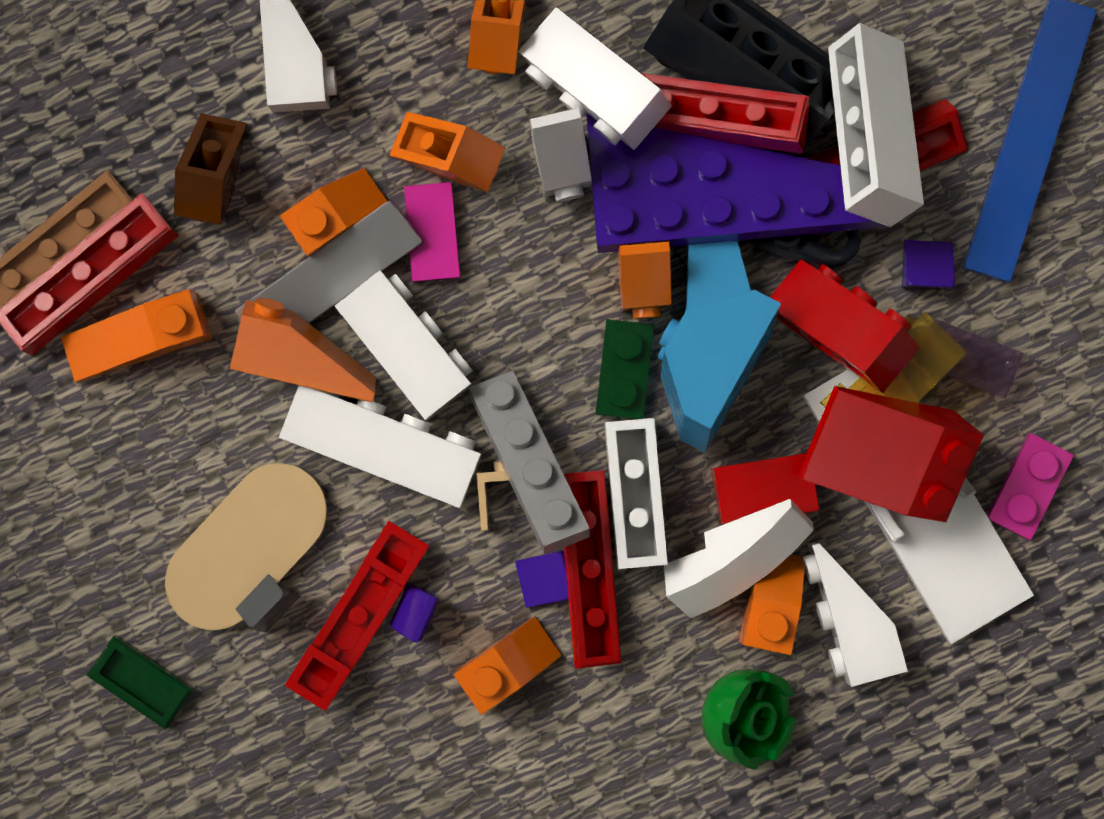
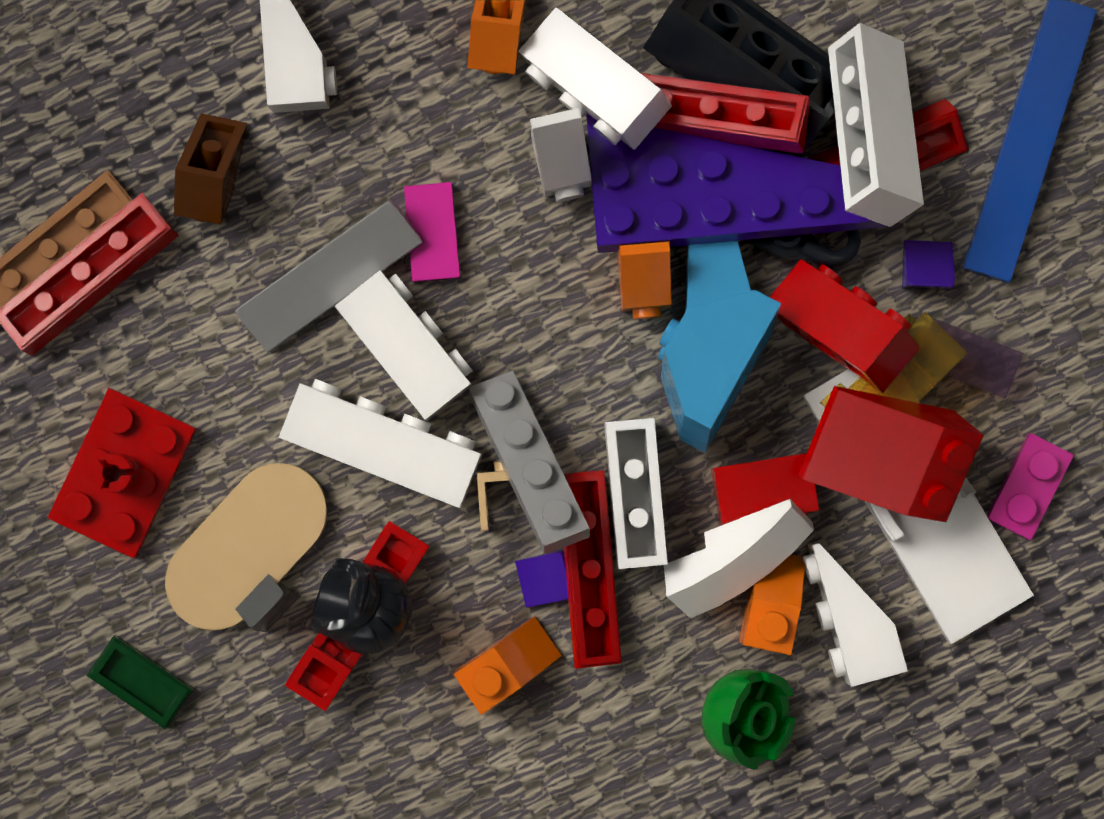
orange slope [61,289,212,383] -> none
orange slope [230,298,376,402] -> none
orange slope [280,168,387,257] -> none
orange slope [389,112,506,192] -> none
dark purple slope [390,584,440,643] -> none
dark green plate [595,319,654,419] -> none
none -> red plate [47,388,198,559]
none -> black hair [311,558,412,654]

